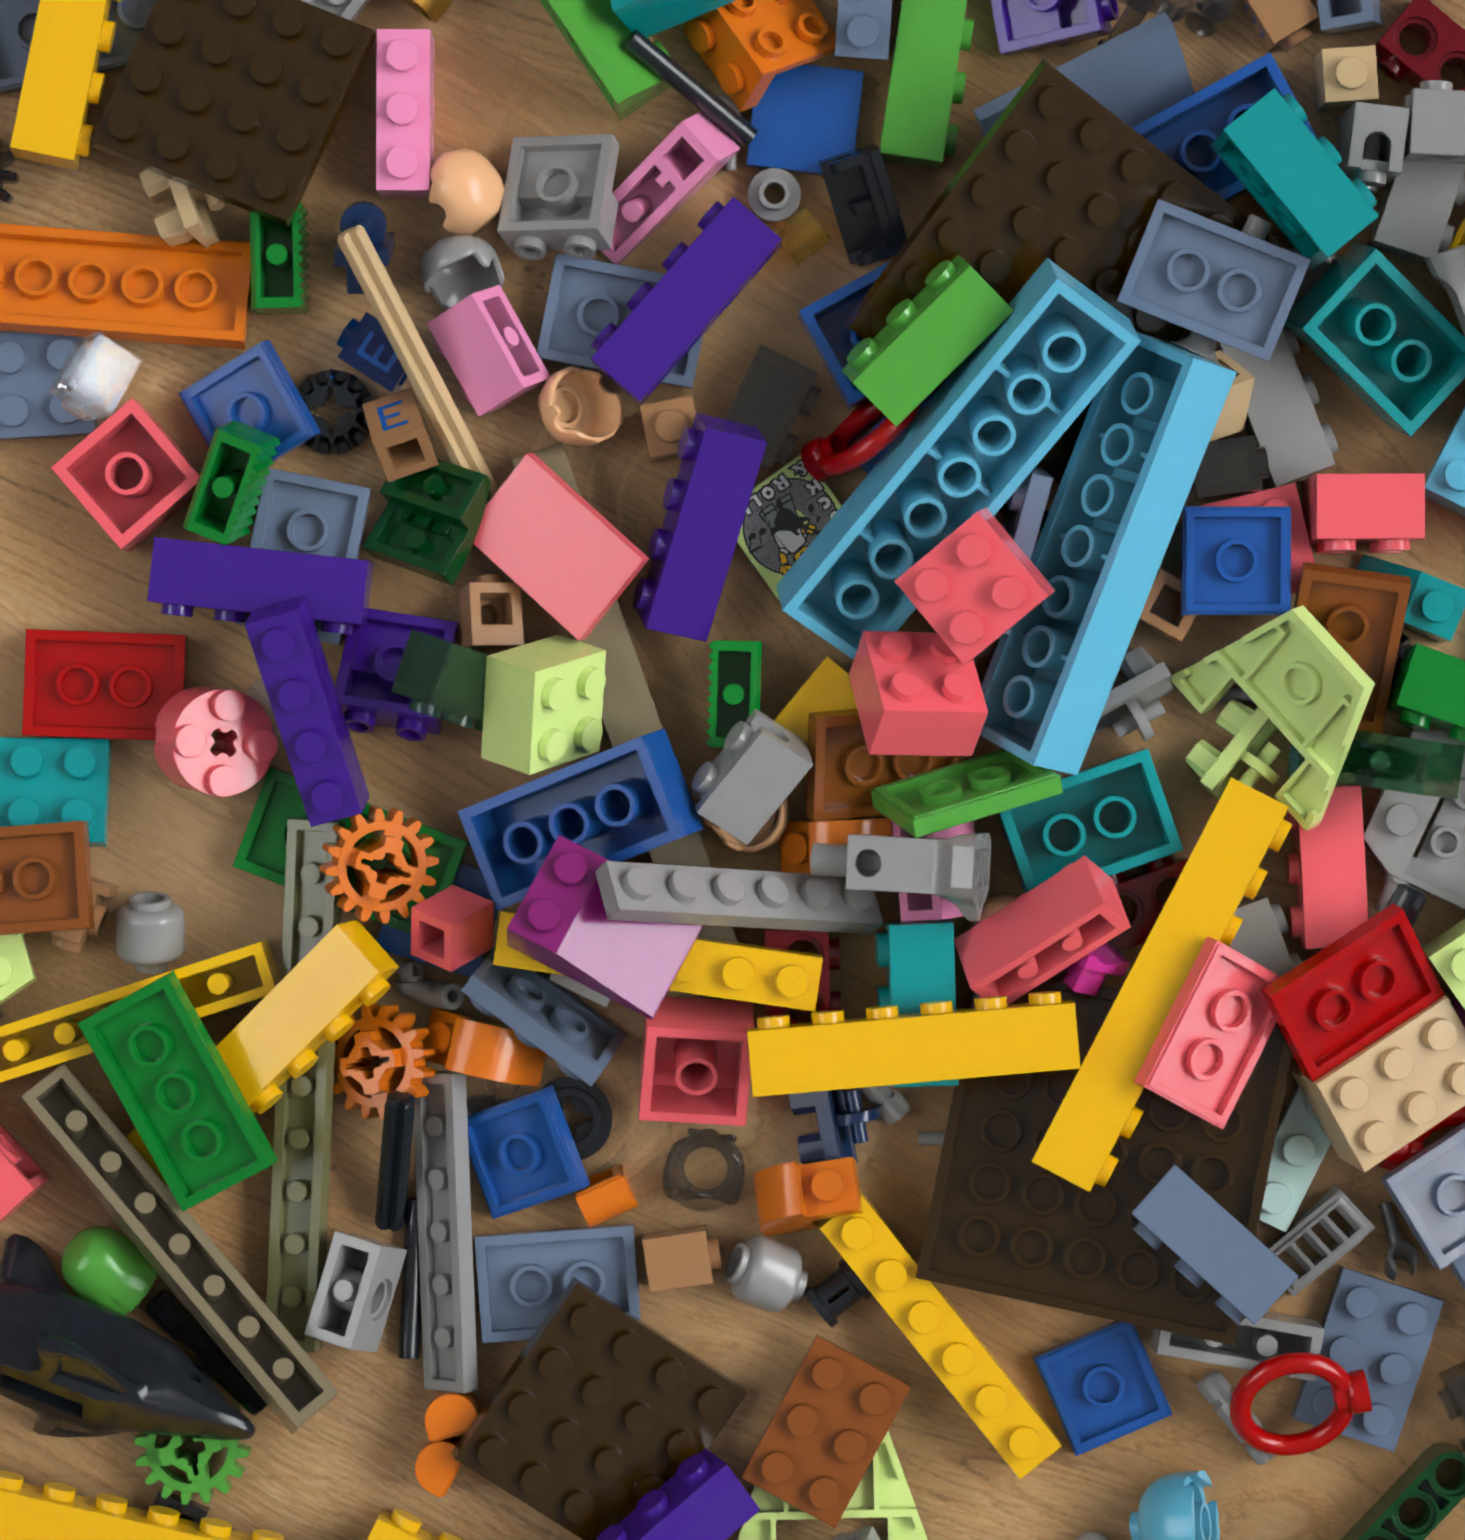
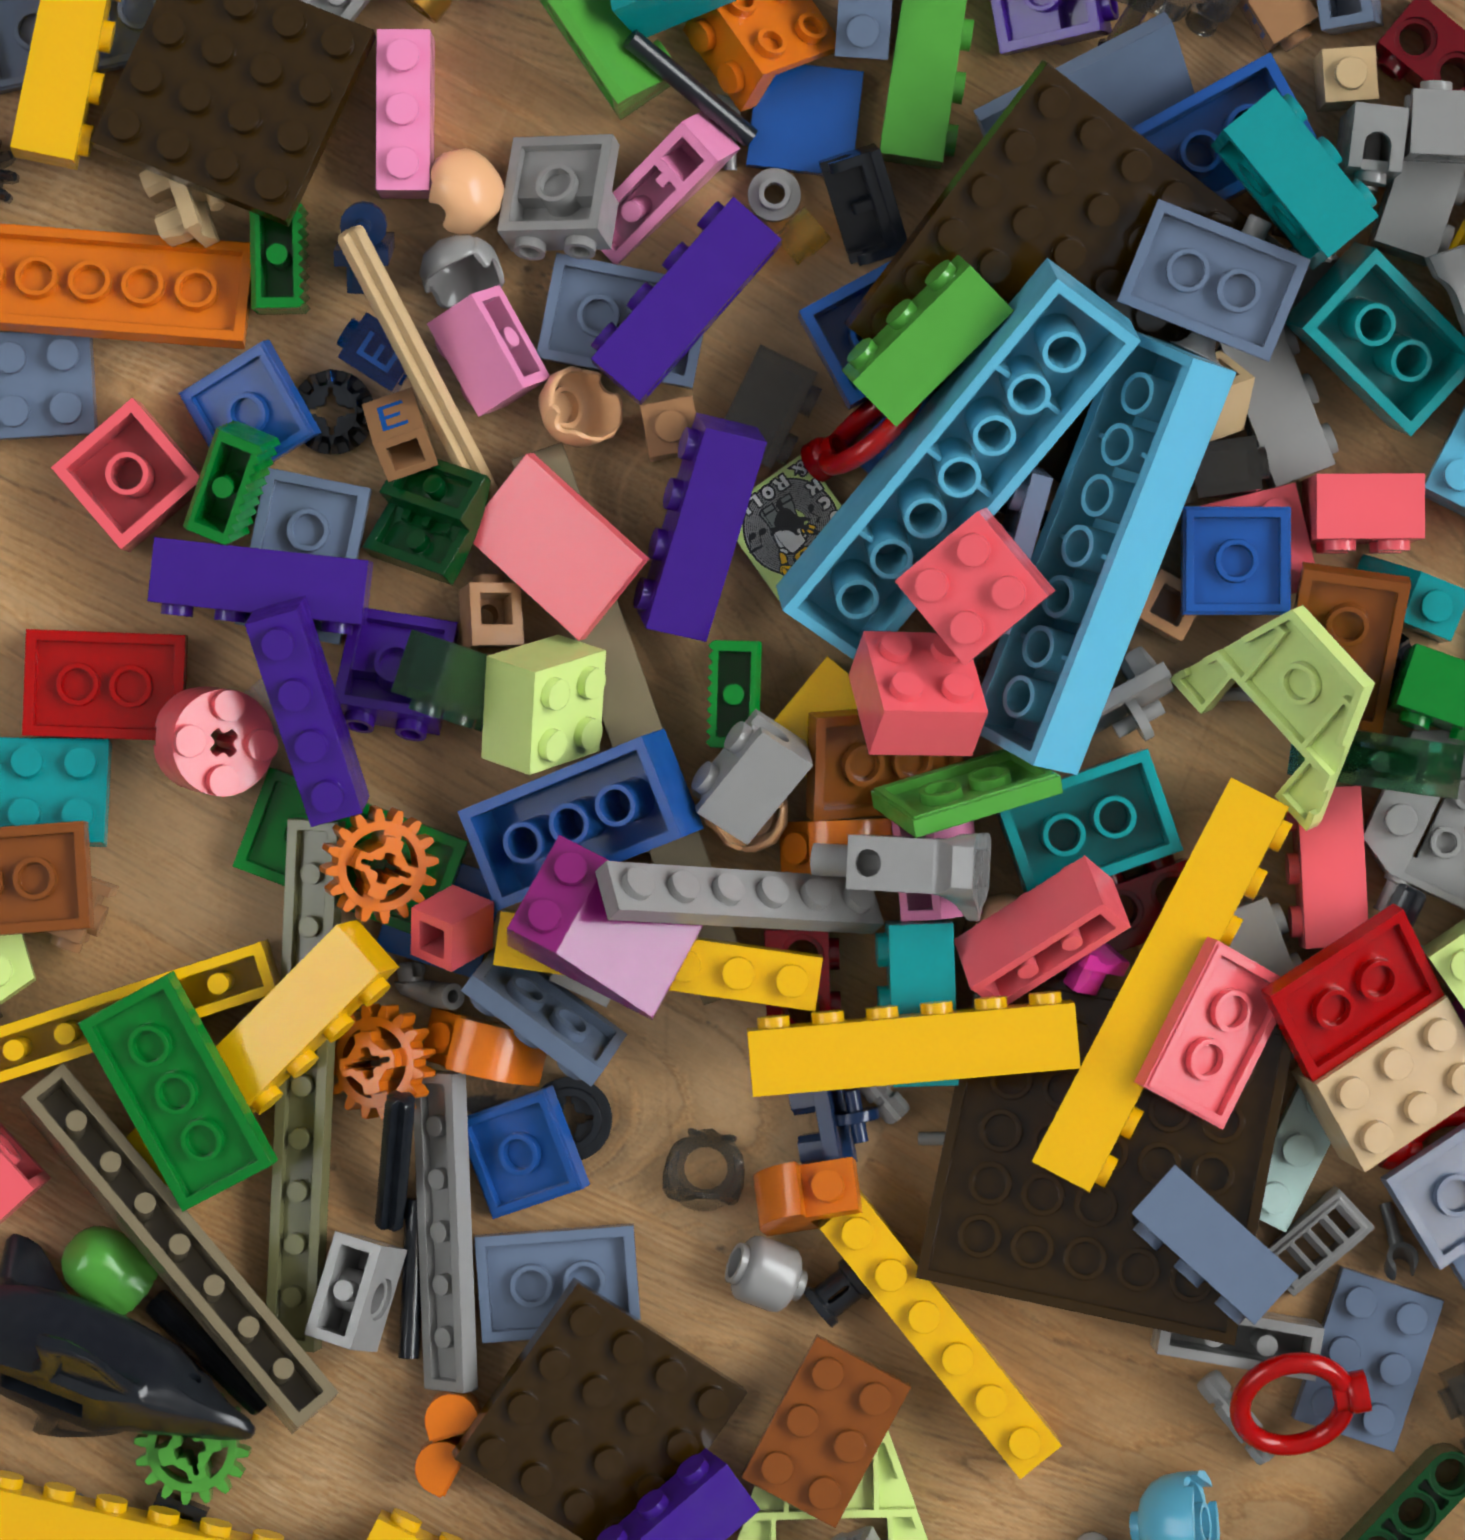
clear brick [49,332,142,421] -> none
light grey head [115,891,185,974] -> none
orange brick [575,1164,639,1228] -> none
coral brick [638,996,754,1126] -> none
medium nougat brick [642,1225,722,1293] -> none
blue tile [1033,1321,1173,1456] -> none
yellowish green hips [1185,699,1281,800] -> none

